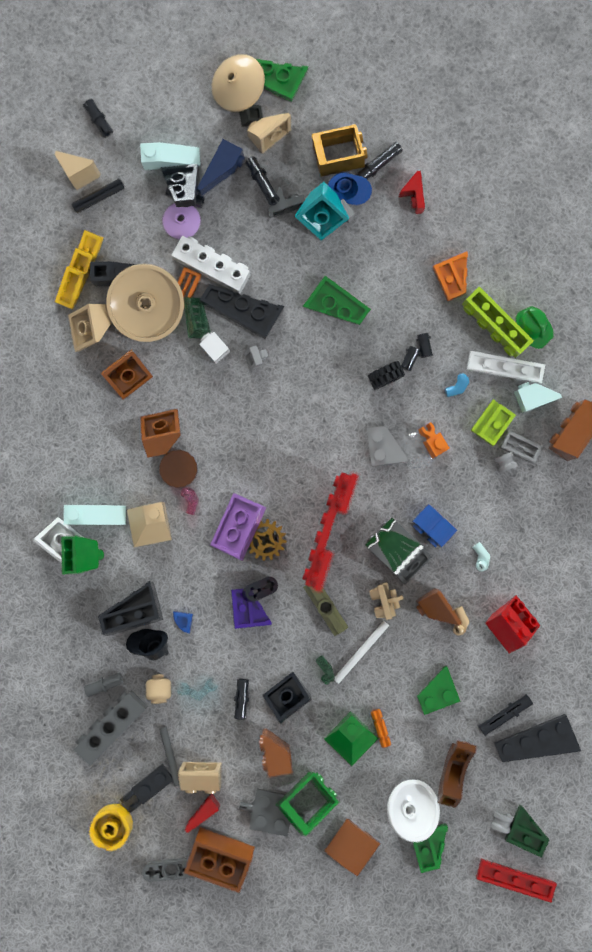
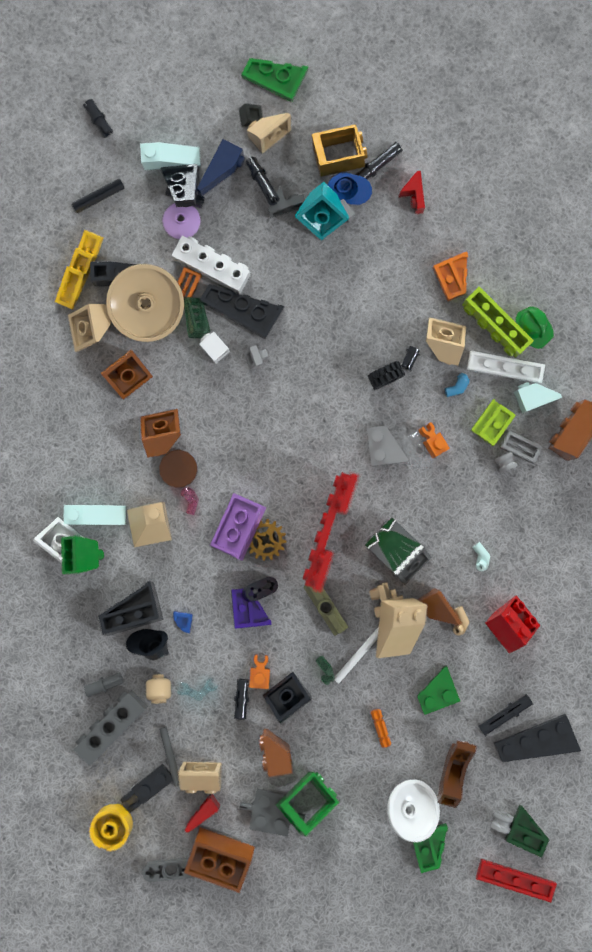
tan slope [55,151,100,190] -> none
tan dish [212,54,265,112] -> none
green wing [303,276,371,325] -> none
green slope [324,711,379,766] -> none
dark orange slope [324,819,381,876] -> none
blue brick [412,504,457,548] -> none
black pin [416,333,433,358] -> none
none -> orange plate [249,654,270,689]
none -> tan slope [376,598,427,658]
none -> tan slope [426,317,466,366]

